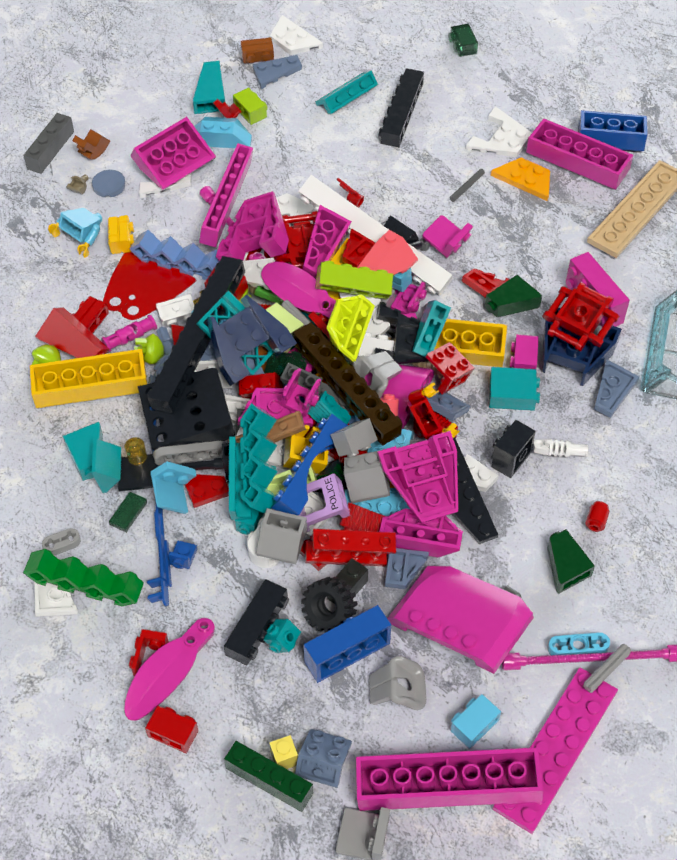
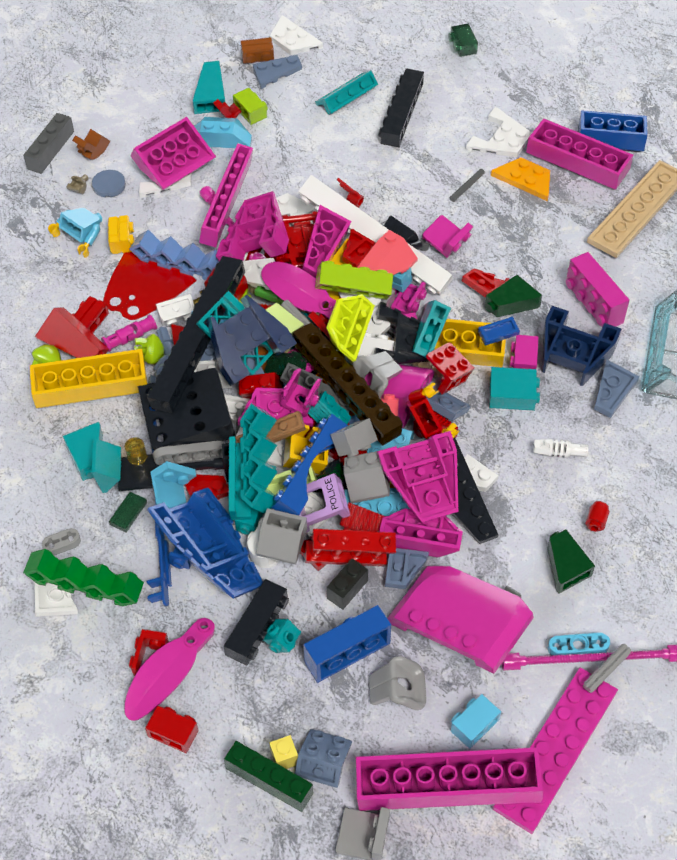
black tyre [301,577,358,633] -> none
black brick [491,420,536,478] -> none
red brick [542,282,620,351] -> none
none -> blue wedge [147,488,263,599]
none -> blue tile [478,316,520,346]

